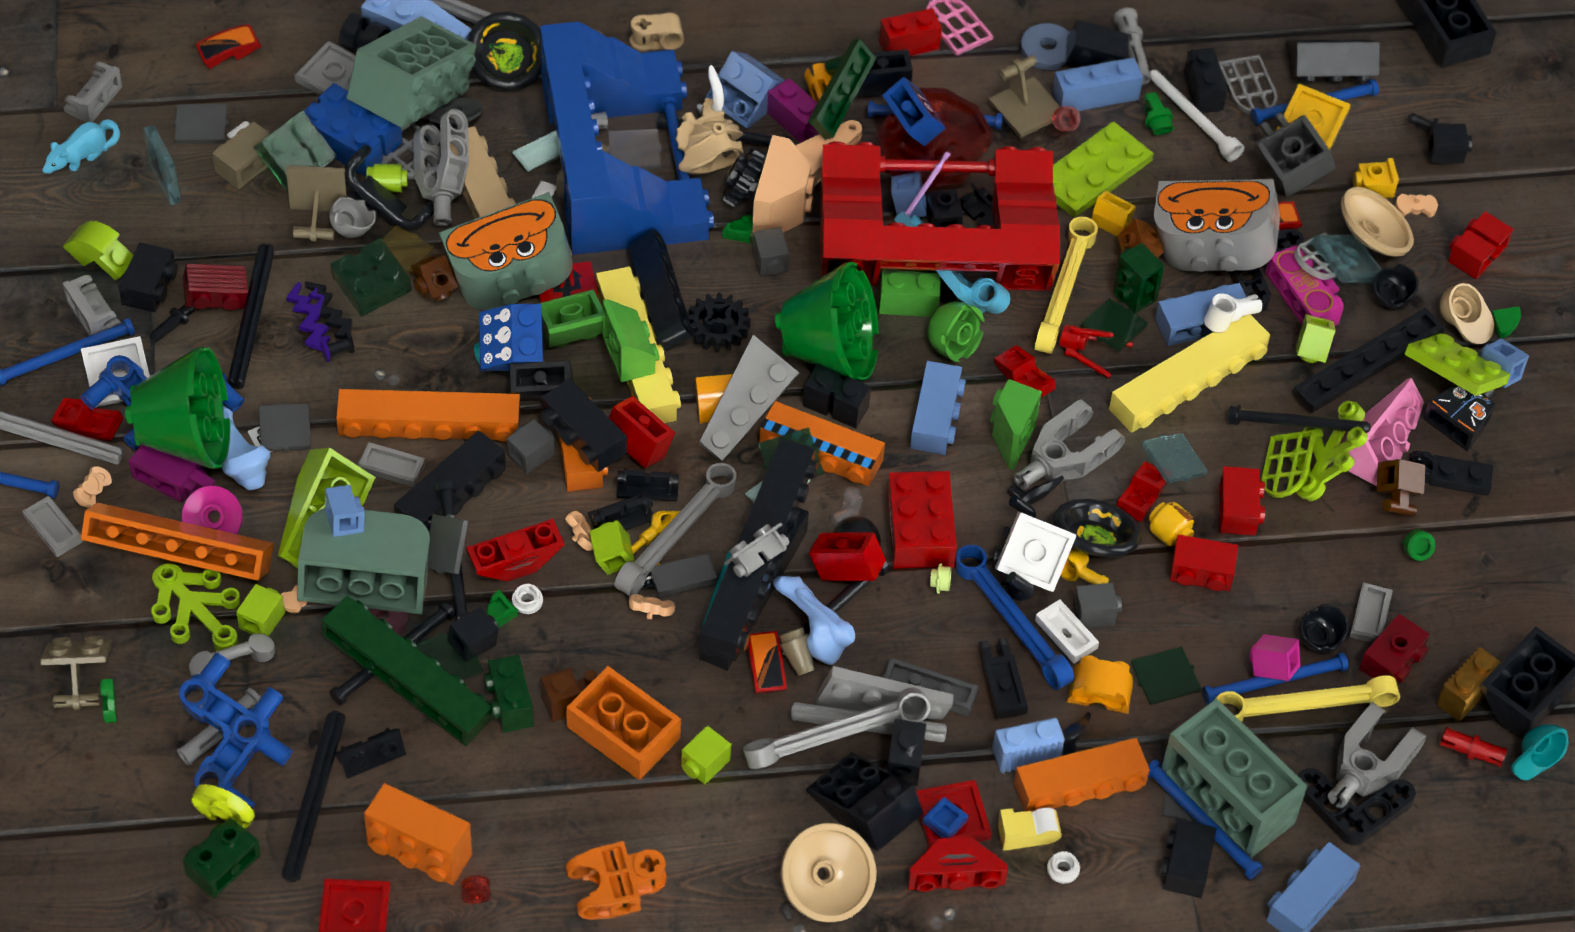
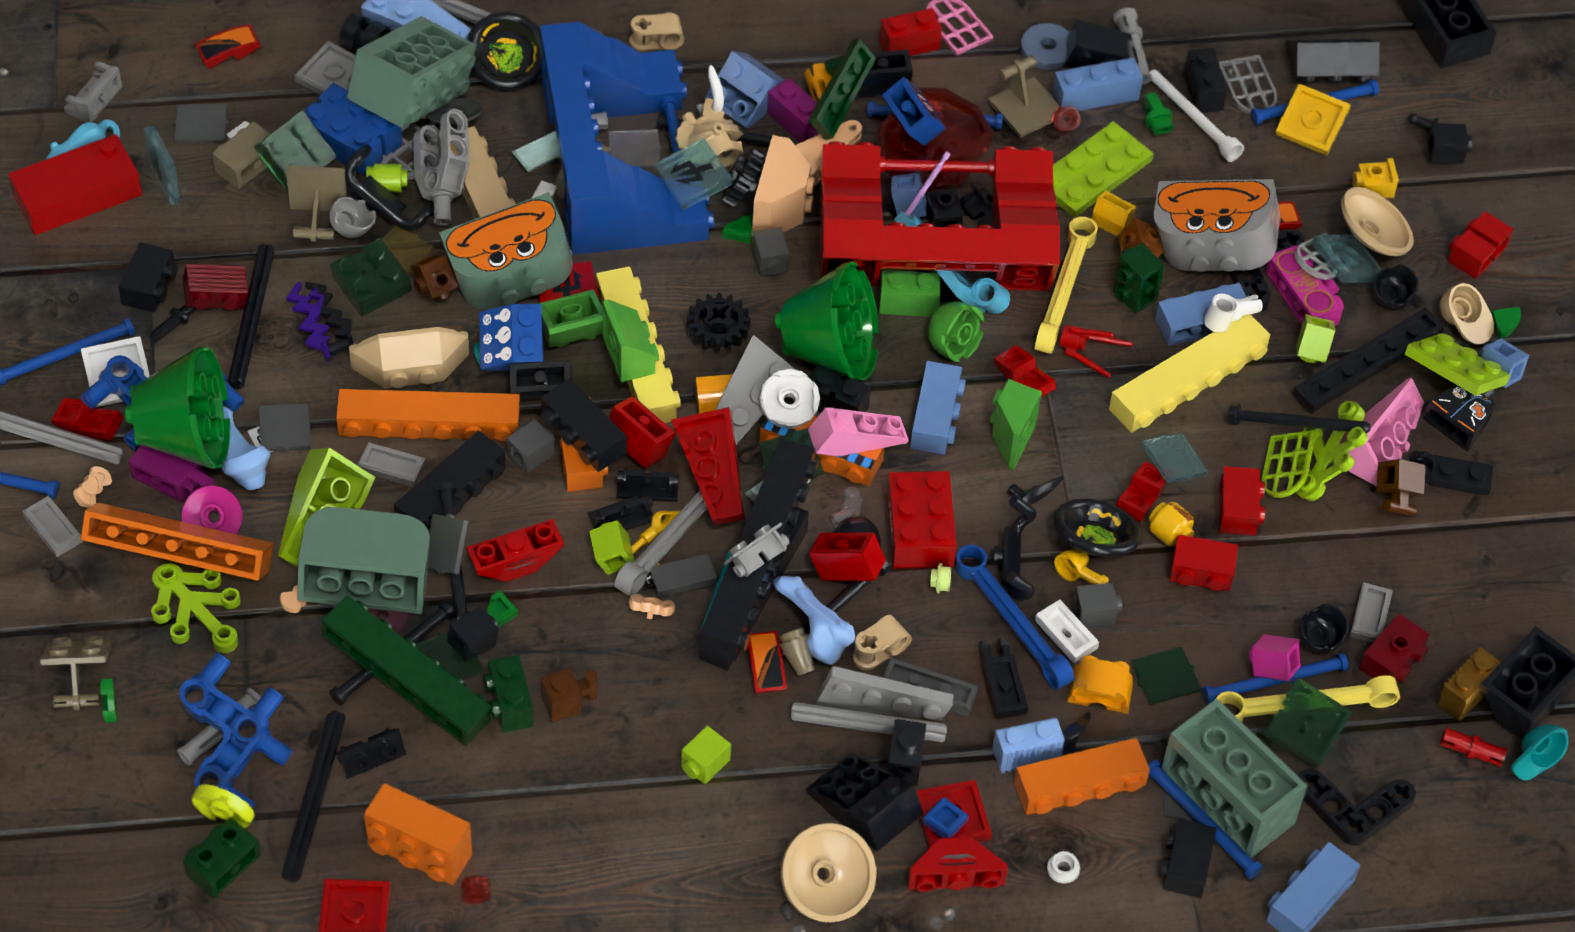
lime brick [62,221,133,280] -> none
light grey hinge [62,275,121,336] -> none
light grey bar [189,633,275,677] -> none
lime brick [236,584,285,636] -> none
medium blue brick [325,485,365,537] -> none
white plate [512,584,543,614] -> none
light nougat piece [565,511,593,551] -> none
orange piece [565,841,666,920] -> none
orange brick [566,666,681,781] -> none
black beam [628,229,694,351] -> none
light grey piece [743,688,930,769] -> none
white hinge [995,511,1077,592] -> none
light yellow leg [997,808,1062,851] -> none
light grey piece [1013,399,1125,490] -> none
clear green piece [1080,298,1148,352] -> none
dark grey hinge [1255,112,1336,197] -> none
light grey piece [1328,702,1427,808] -> none
light nougat piece [1395,194,1438,217] -> none
green tile [1401,529,1436,561] -> none
none -> red brick [8,134,142,236]
none -> tan wedge [349,327,469,389]
none -> clear light blue tile [654,138,733,210]
none -> red wing [671,407,745,525]
none -> white plate [759,369,820,429]
none -> bright pink slope [808,407,909,456]
none -> tan piece [852,614,912,670]
none -> clear green piece [1262,678,1353,768]

